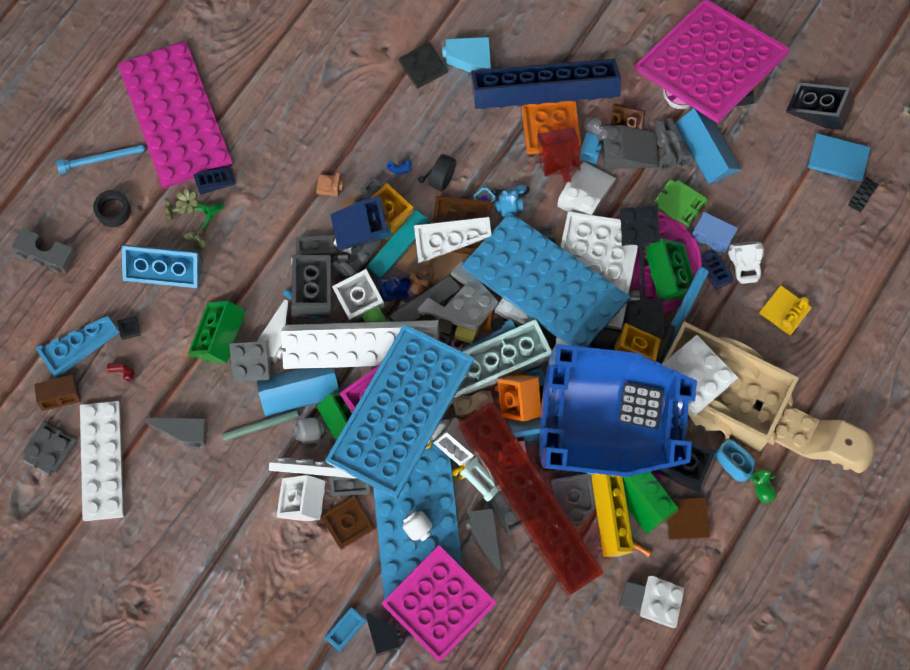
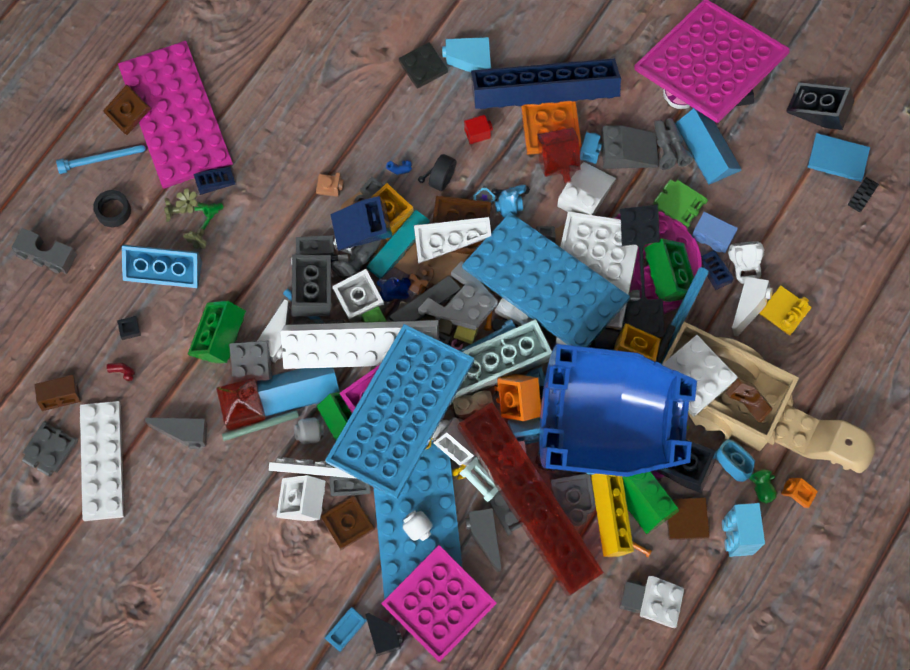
dark azure wing [35,316,120,378] -> none
clear arm [583,115,608,140] -> none
reddish brown hips [611,104,646,129] -> none
tile [618,382,665,430] -> none
none -> reddish brown tile [103,85,151,135]
none -> clear red piece [216,378,266,430]
none -> red brick [464,115,493,144]
none -> medium azure brick [722,503,765,557]
none -> reddish brown bracket [726,378,773,423]
none -> white slope [732,277,773,336]
none -> orange bracket [781,478,818,508]

